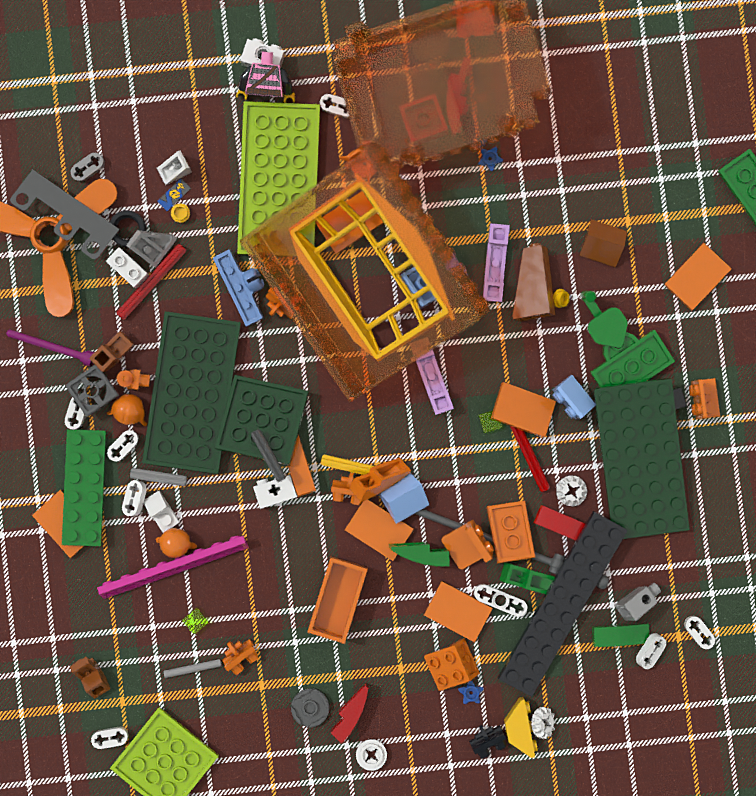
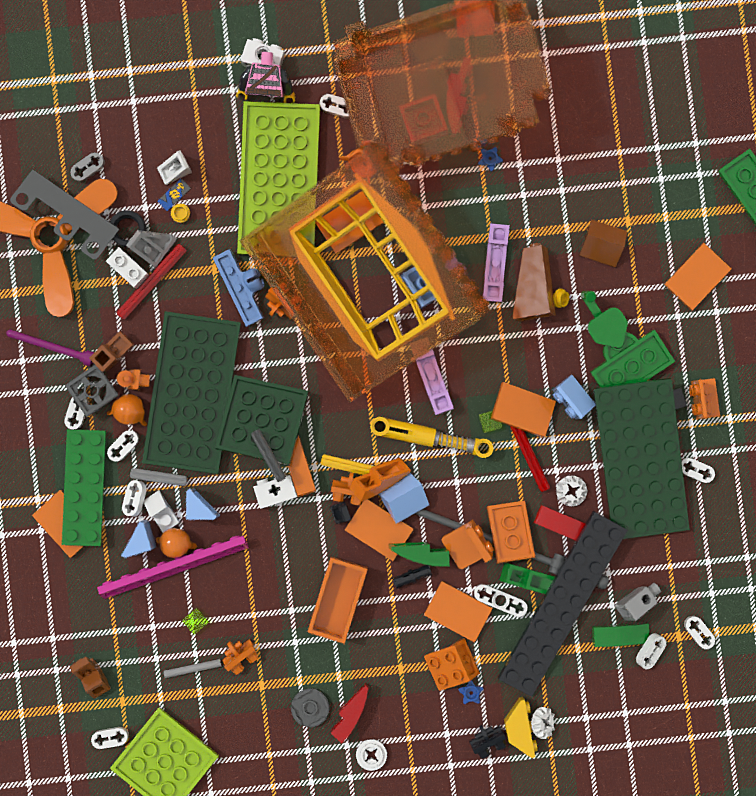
none -> light blue slope [122,520,157,558]
none -> light blue slope [186,488,220,520]
none -> black tile [330,502,351,524]
none -> yellow piece [370,417,493,458]
none -> black pin [392,565,432,589]
none -> white beam [681,458,715,483]

